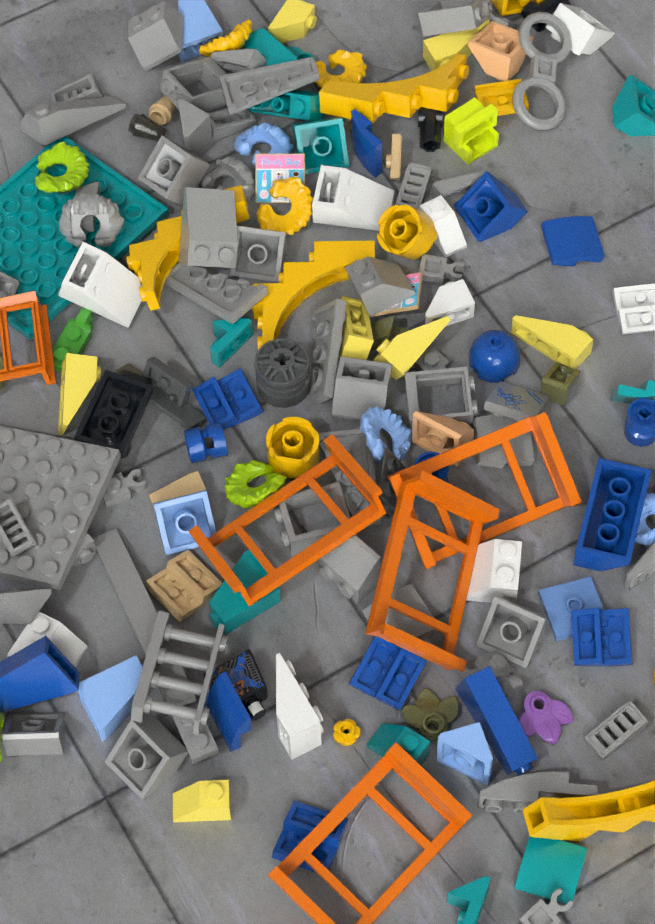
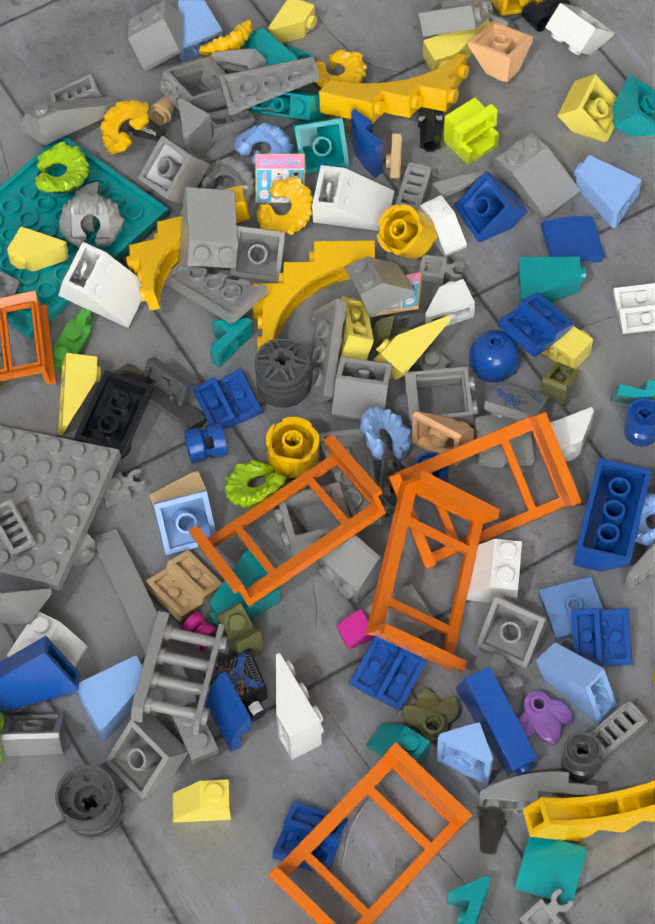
yellow plate [333,719,361,746] -> none
yellow plate [474,79,529,116] -> none
light grey bar [512,12,572,130] -> none
none -> light yellow slope [7,227,69,272]
none -> dark grey wheel [55,765,124,840]
none -> yellow piece [100,99,149,155]
none -> dark pink wheel [181,612,218,651]
none -> olive slope [214,602,264,656]
none -> dark pink slope [336,609,373,650]
none -> clear smoke cone [479,809,507,855]
none -> light grey slope [494,132,581,220]
none -> blue slope [498,292,574,357]
none -> teal slope [518,256,586,303]
none -> light blue slope [536,642,617,724]
none -> white slope [550,407,594,461]
none -> light yellow slope [557,74,617,142]
none -> dark grey wheel [561,731,601,782]
none -> light blue slope [574,155,642,228]

